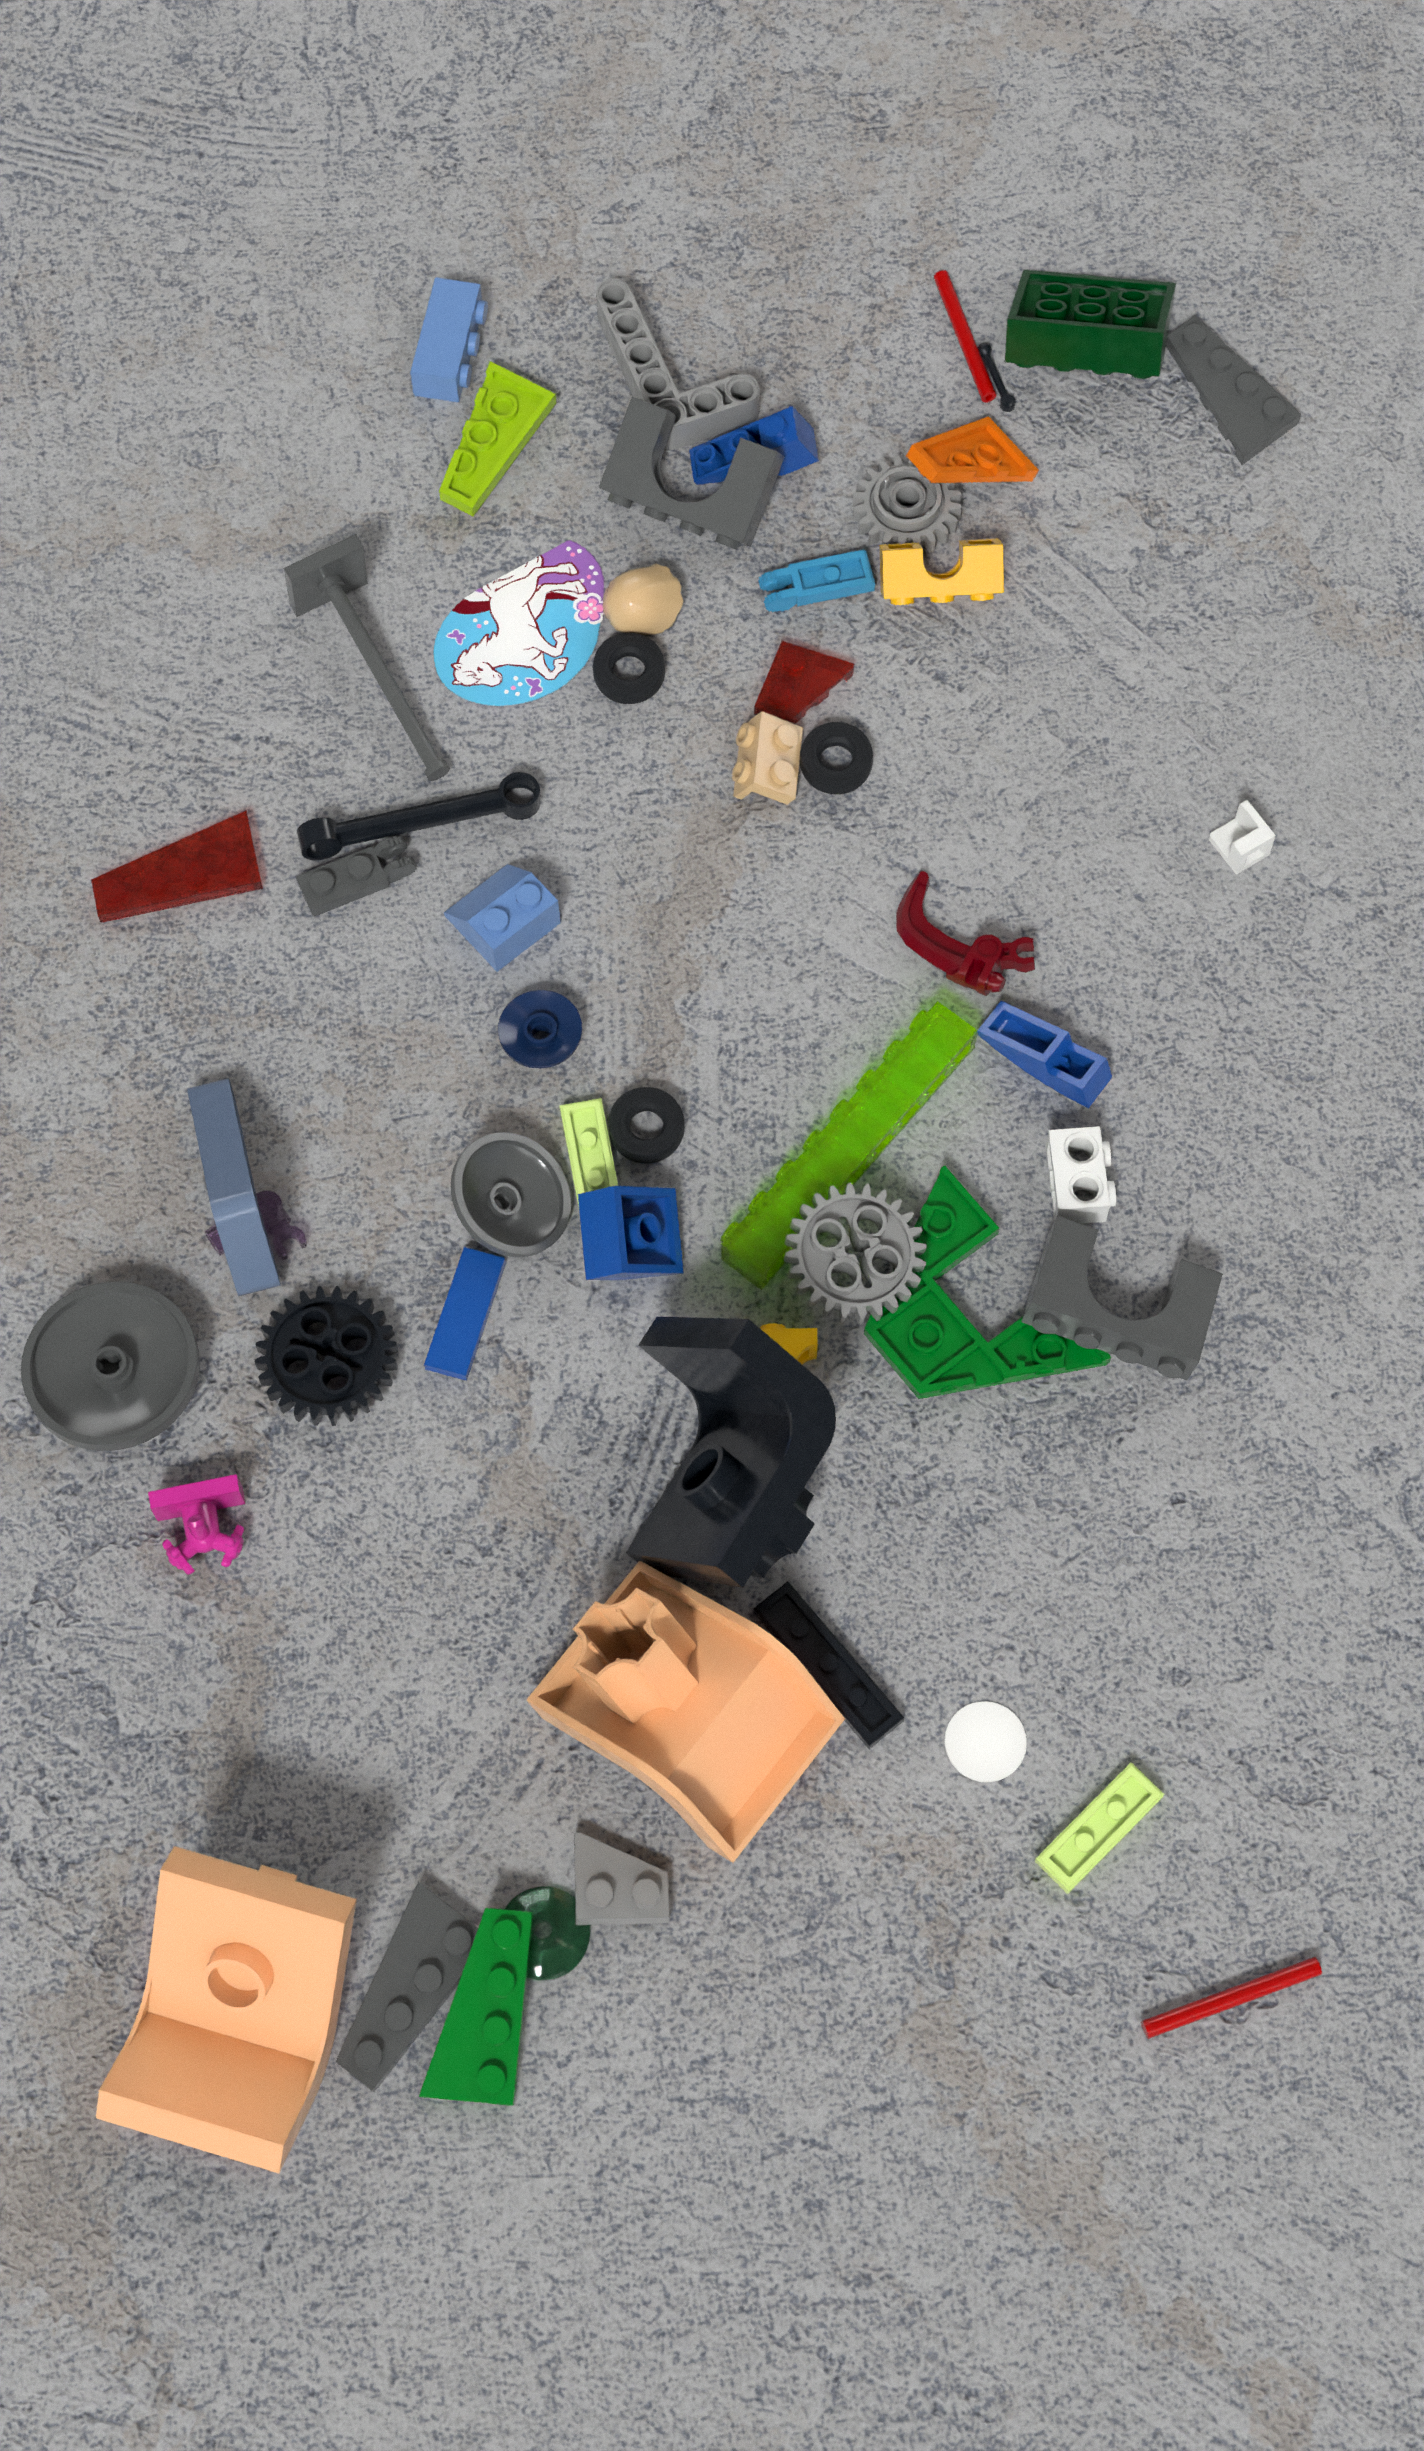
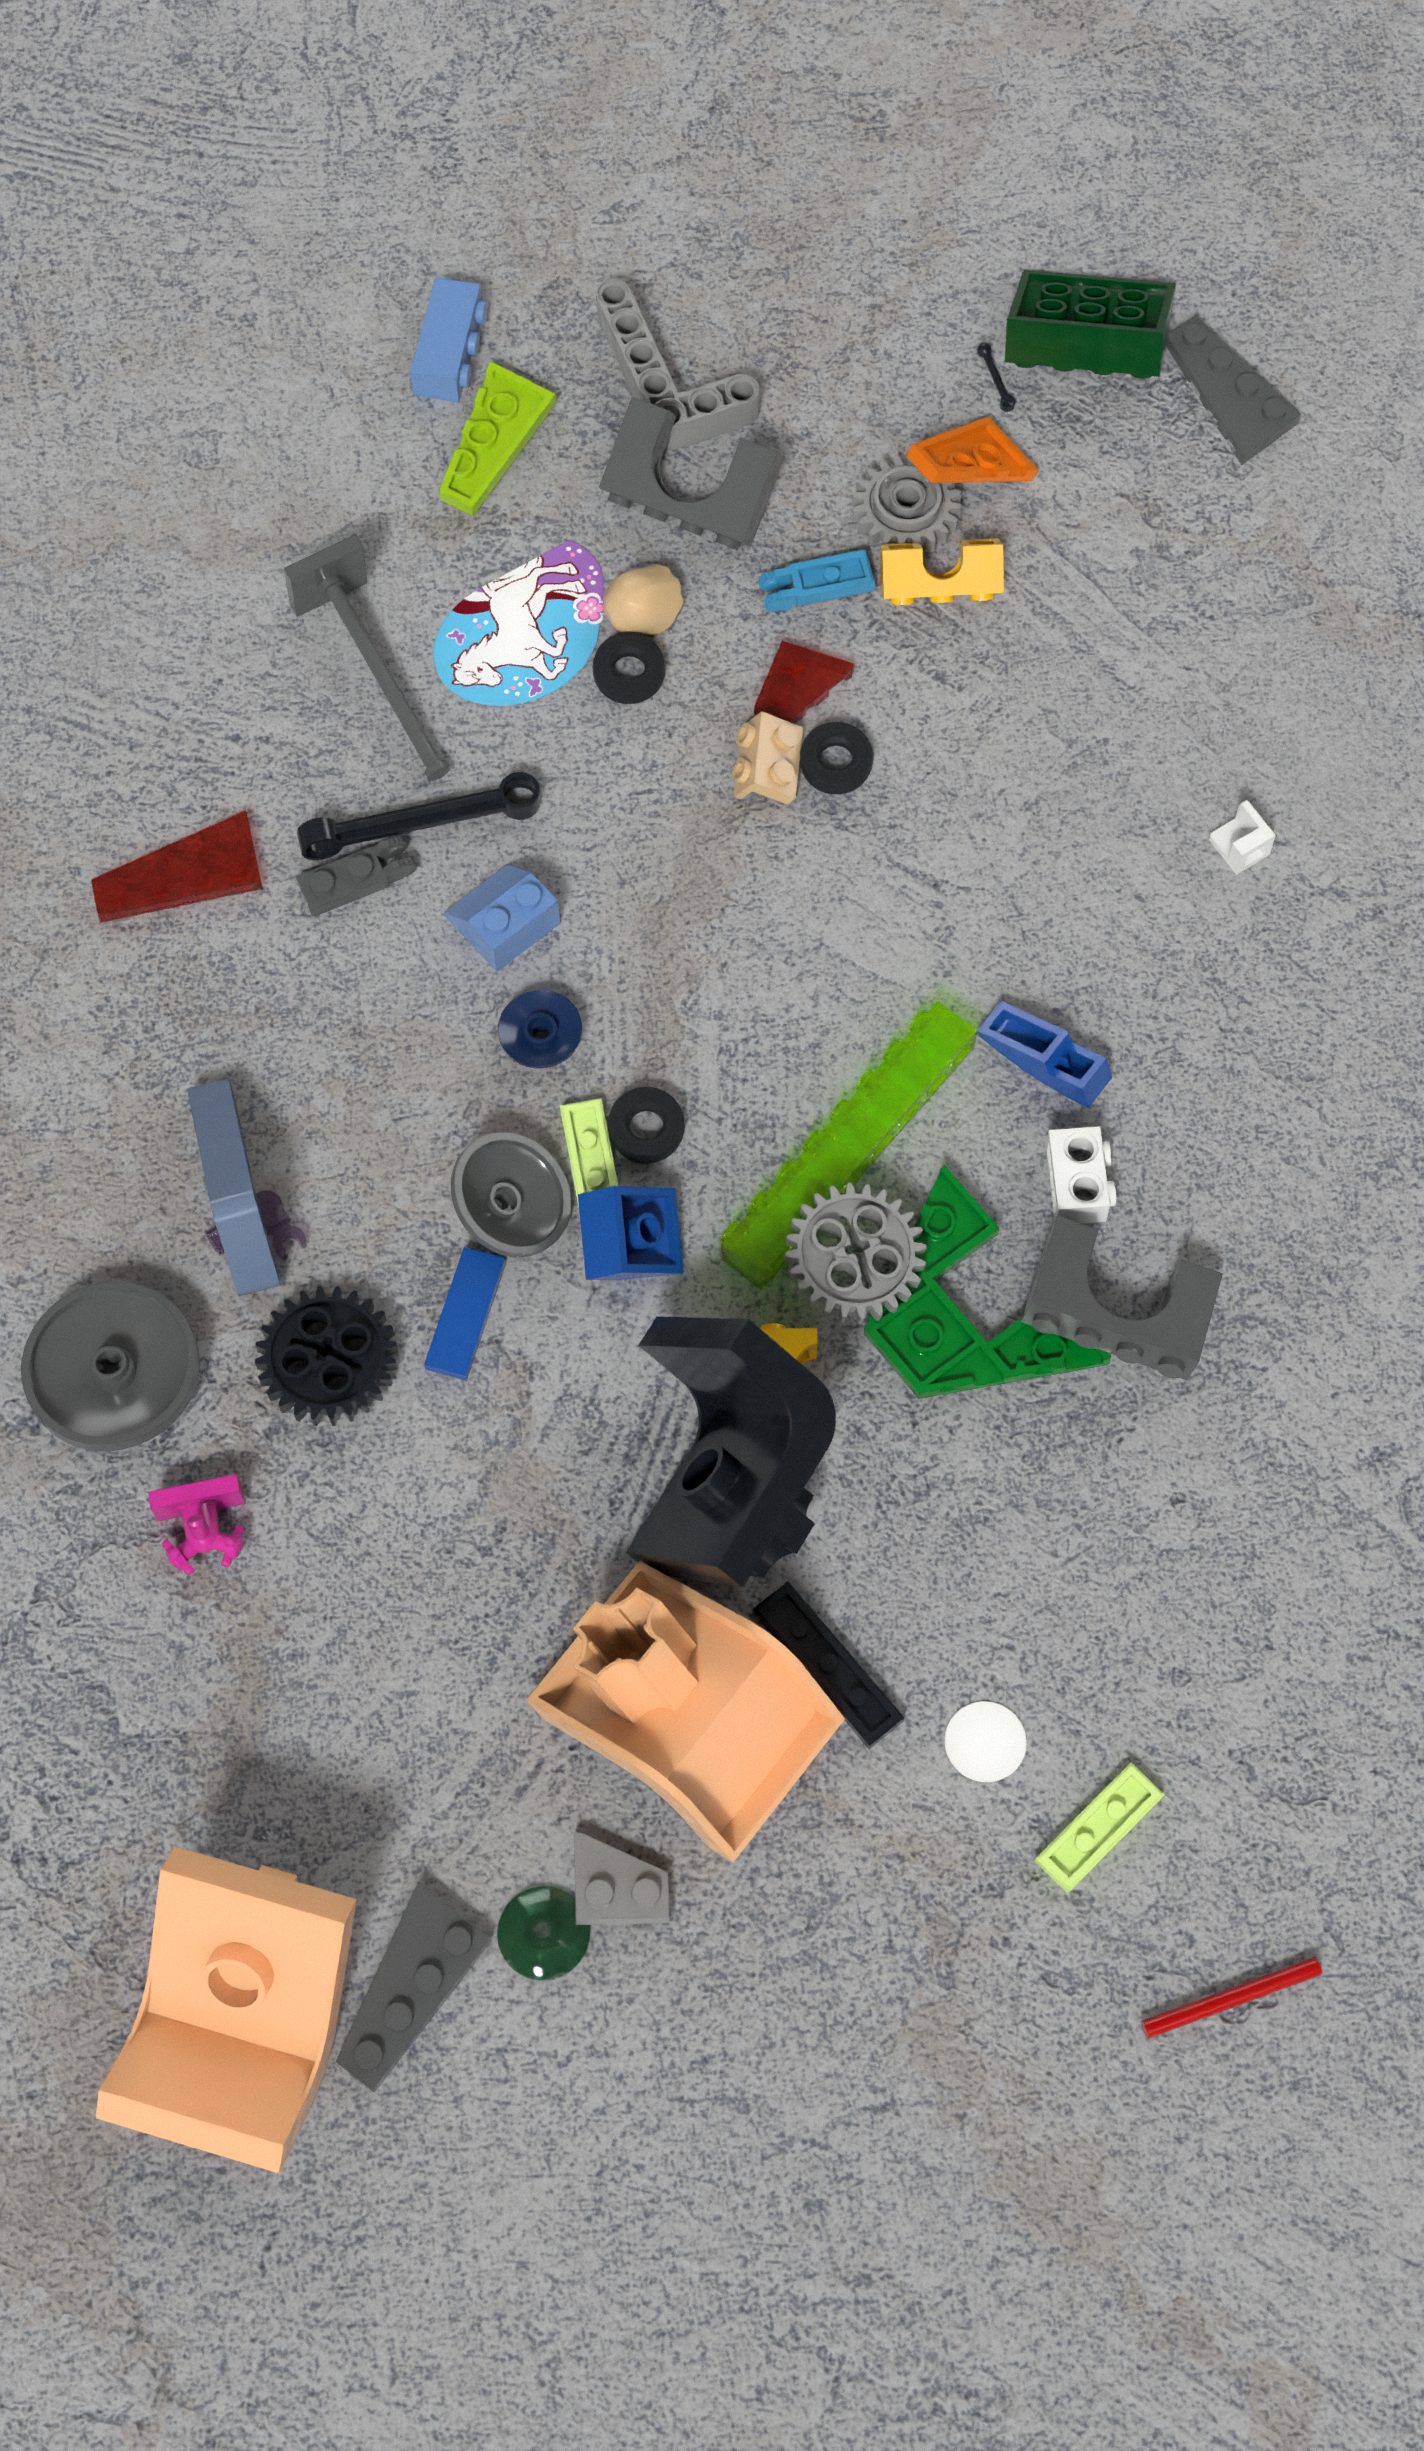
green wing [419,1908,534,2106] -> none
blue slope [689,406,819,485] -> none
dark red piece [896,871,1035,996] -> none
red piece [933,270,996,403] -> none

